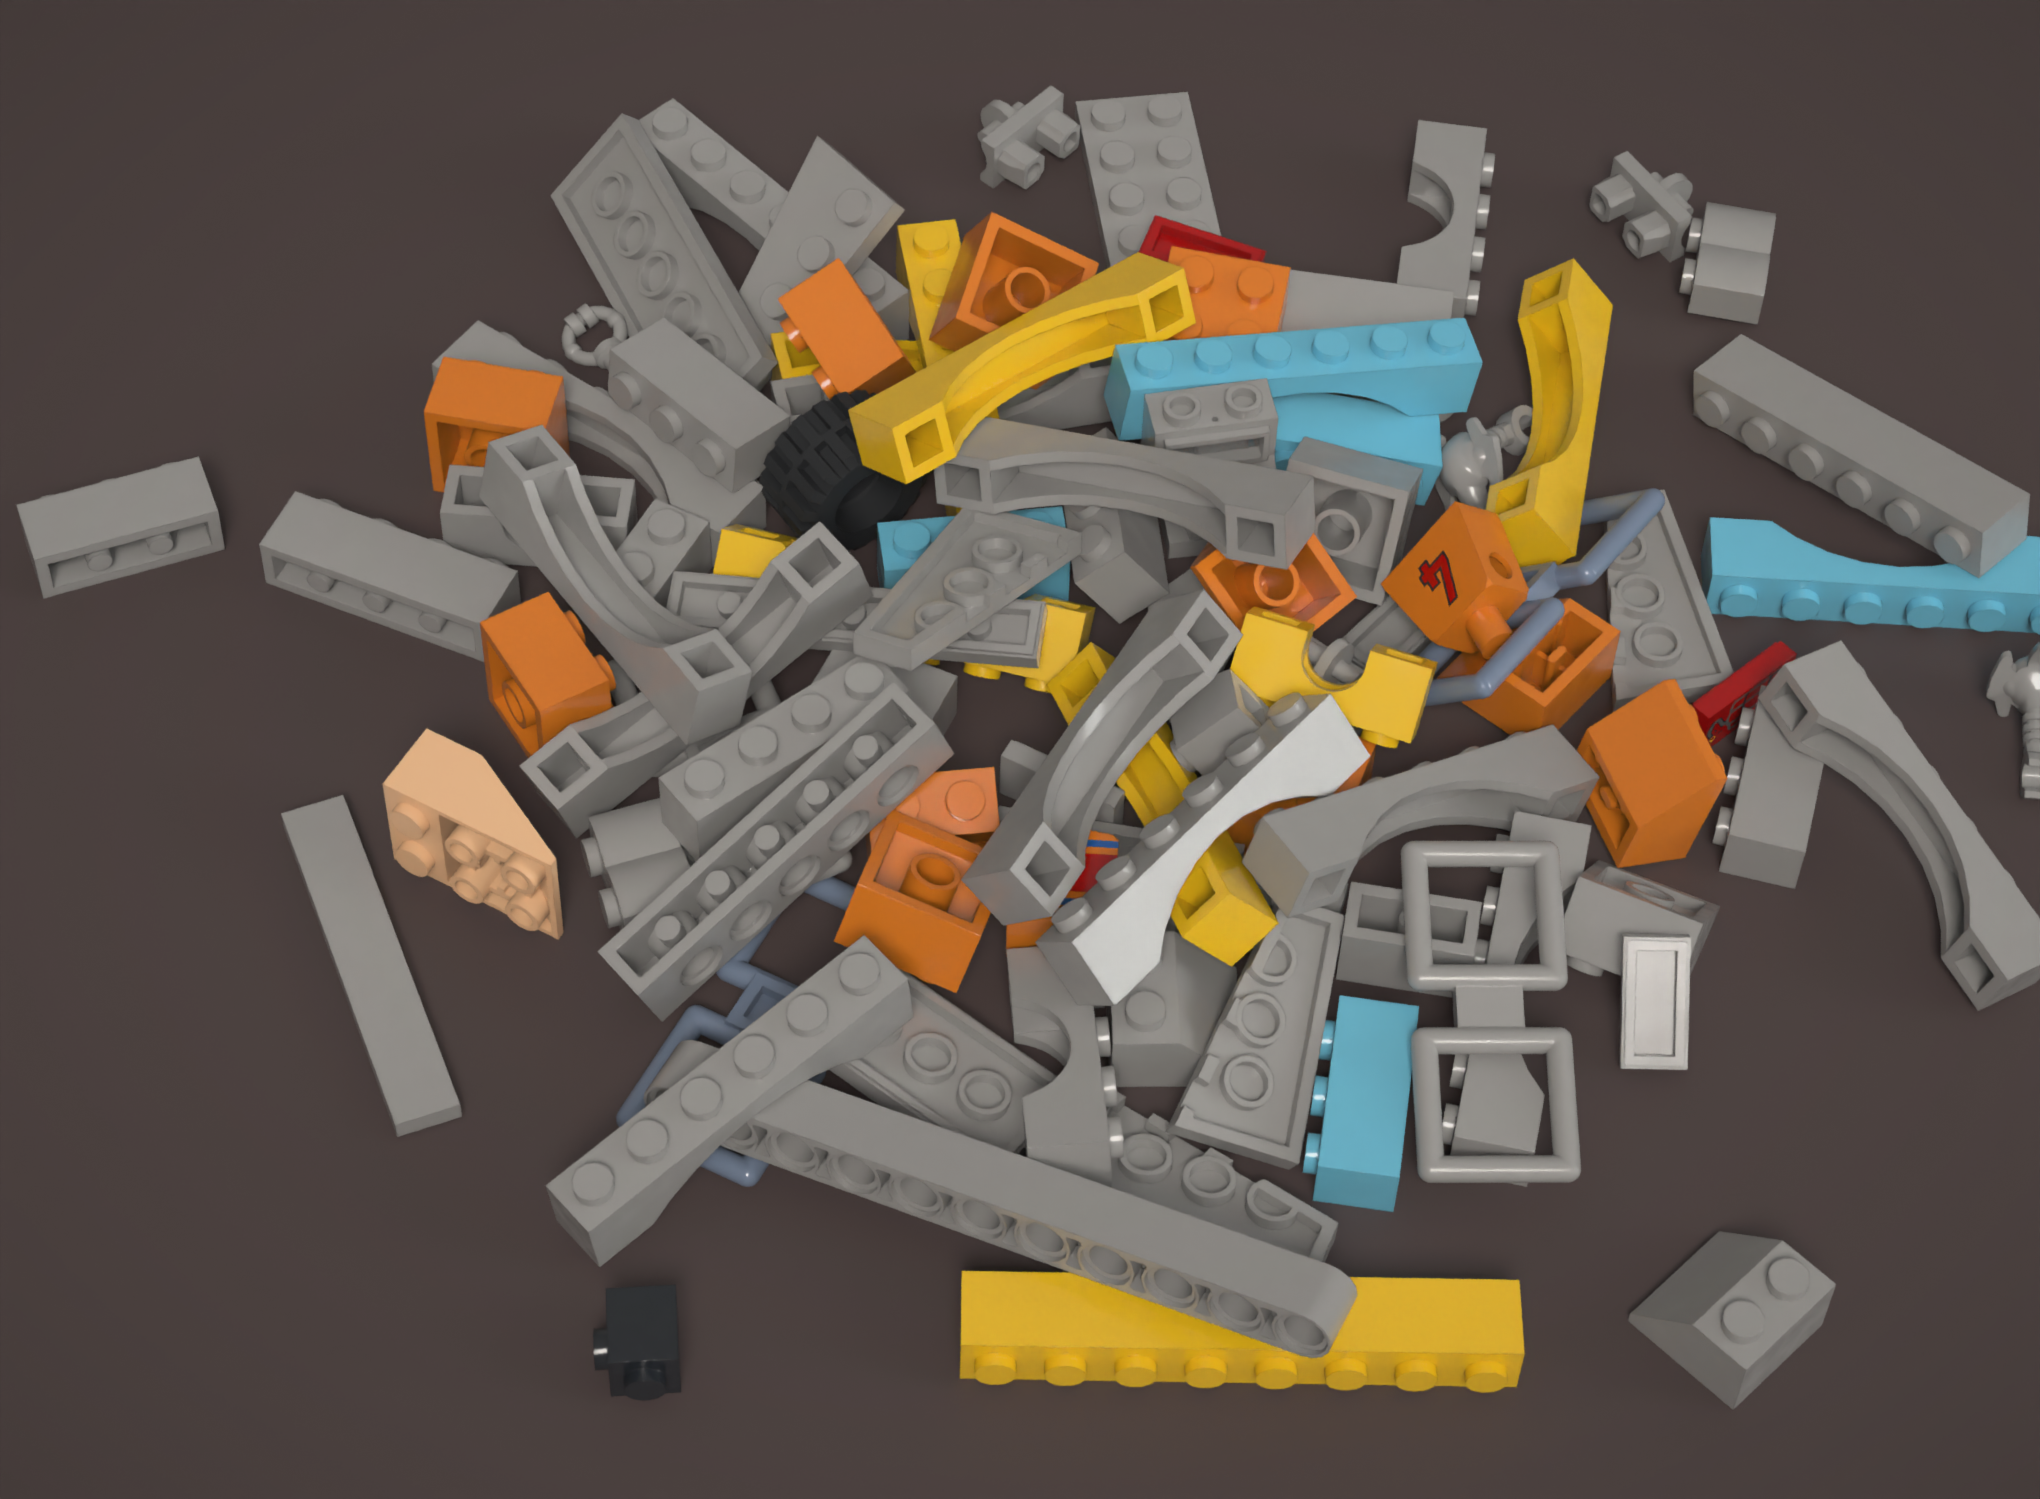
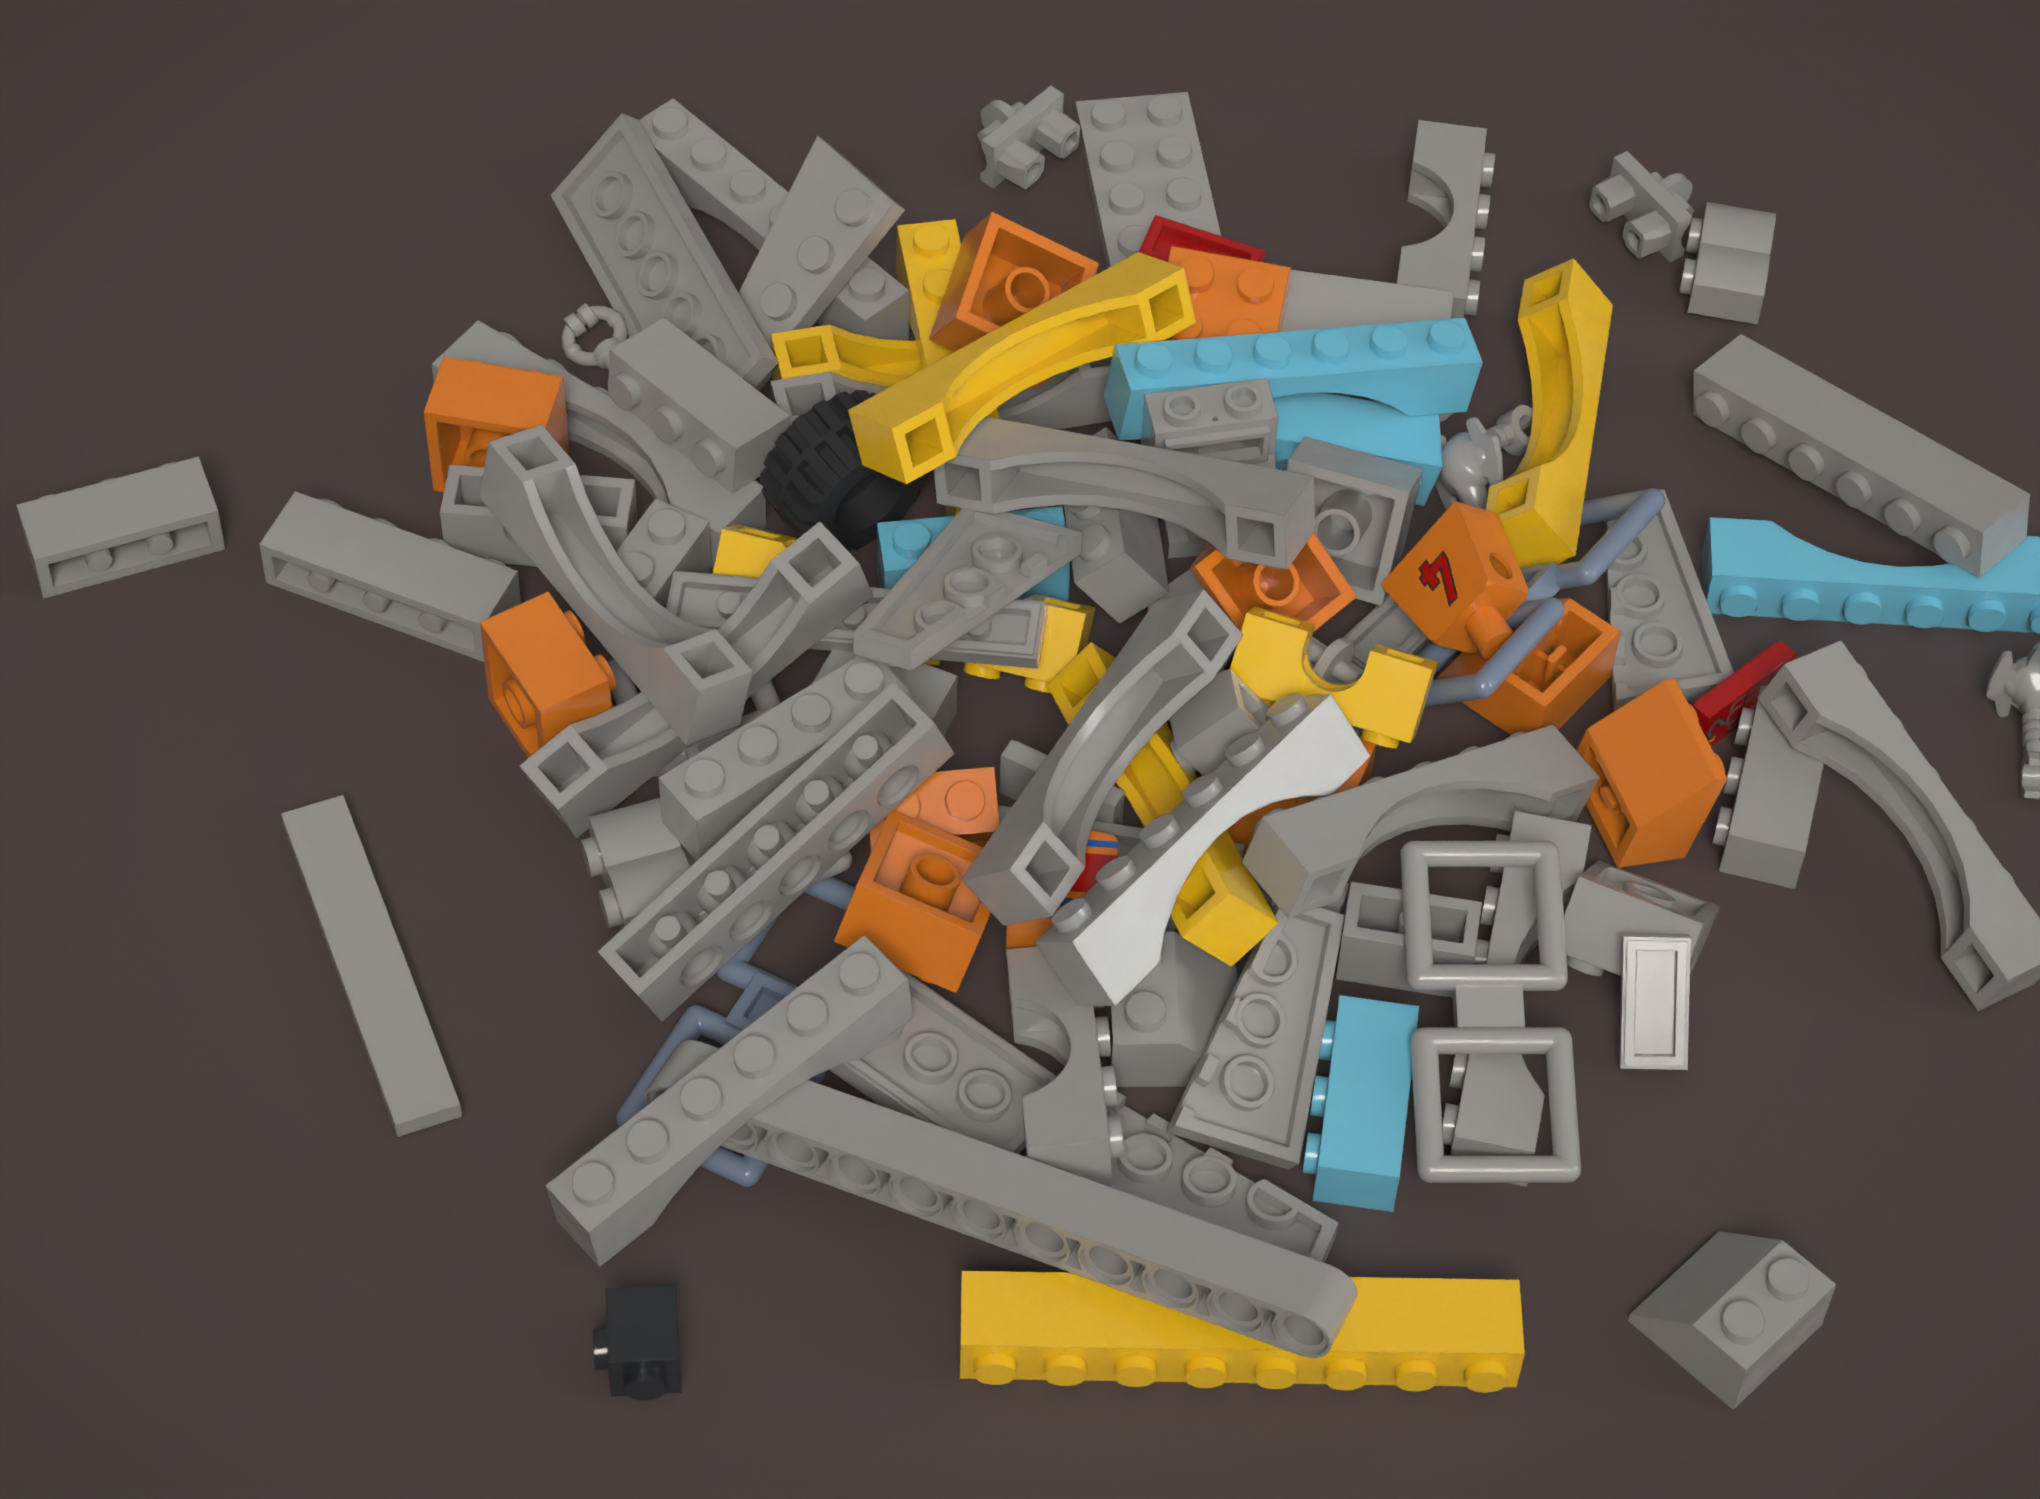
light nougat slope [383,728,564,940] -> none
orange slope [778,258,917,400] -> none

